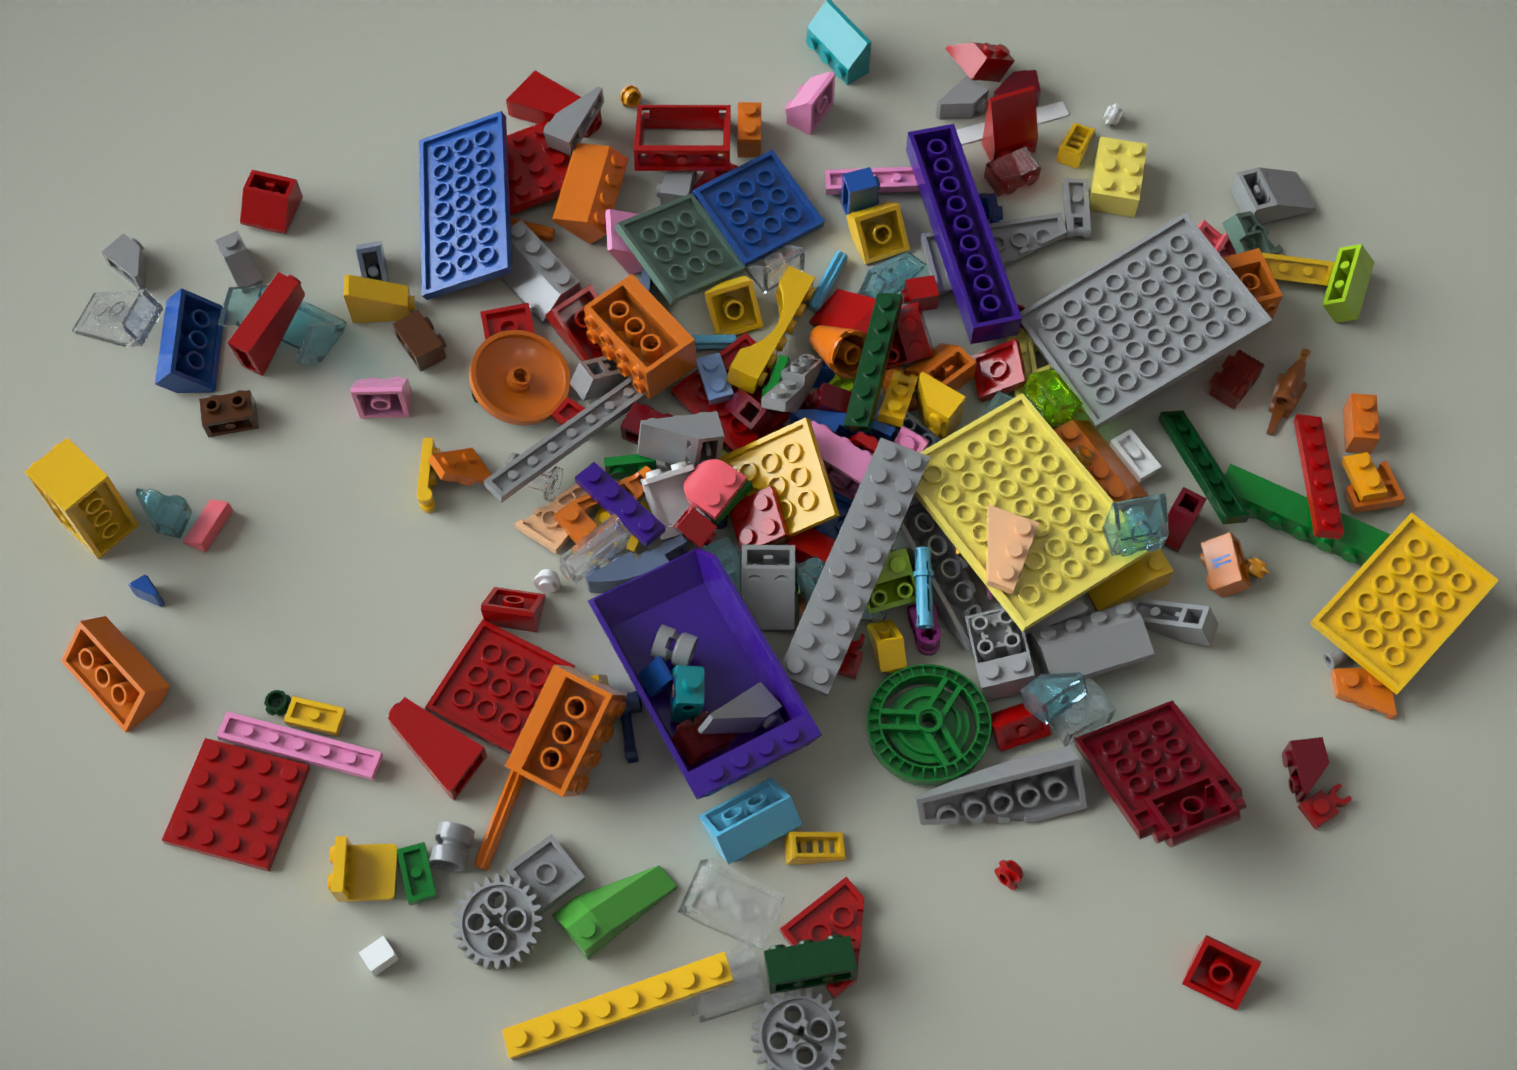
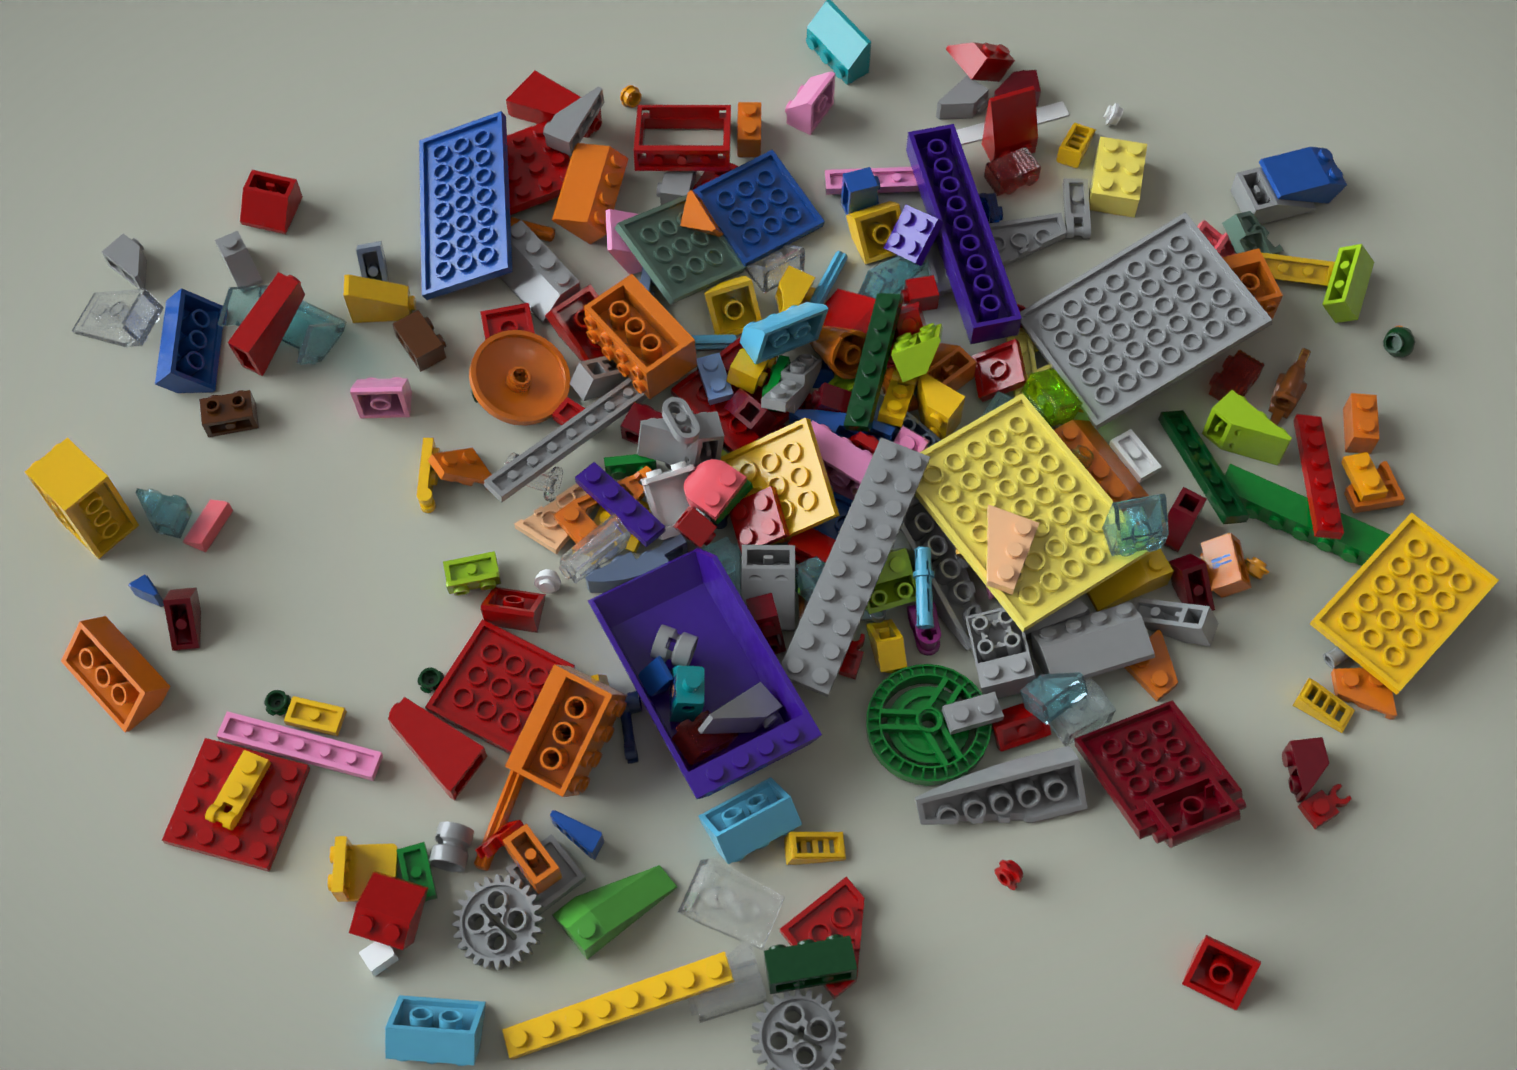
none -> dark red slope [163,587,201,651]
none -> yellow plate [205,750,271,830]
none -> red slope [349,871,428,950]
none -> medium azure slope [385,995,486,1066]
none -> dark green plate [417,667,444,693]
none -> lime bracket [443,551,502,596]
none -> red plate [475,820,524,859]
none -> orange brick [503,823,562,895]
none -> blue slope [550,810,604,860]
none -> light grey plate [662,397,700,444]
none -> orange slope [680,190,723,237]
none -> medium azure slope [740,302,829,365]
none -> dark red slope [746,593,786,654]
none -> plate [884,205,944,266]
none -> lime slope [891,323,943,382]
none -> light grey plate [942,692,1004,735]
none -> orange wing [1124,630,1178,702]
none -> dark red slope [1168,553,1215,611]
none -> lime slope [1202,390,1292,465]
none -> blue slope [1259,147,1347,204]
none -> yellow slope [1292,678,1355,733]
none -> dark green animal [1383,325,1416,358]

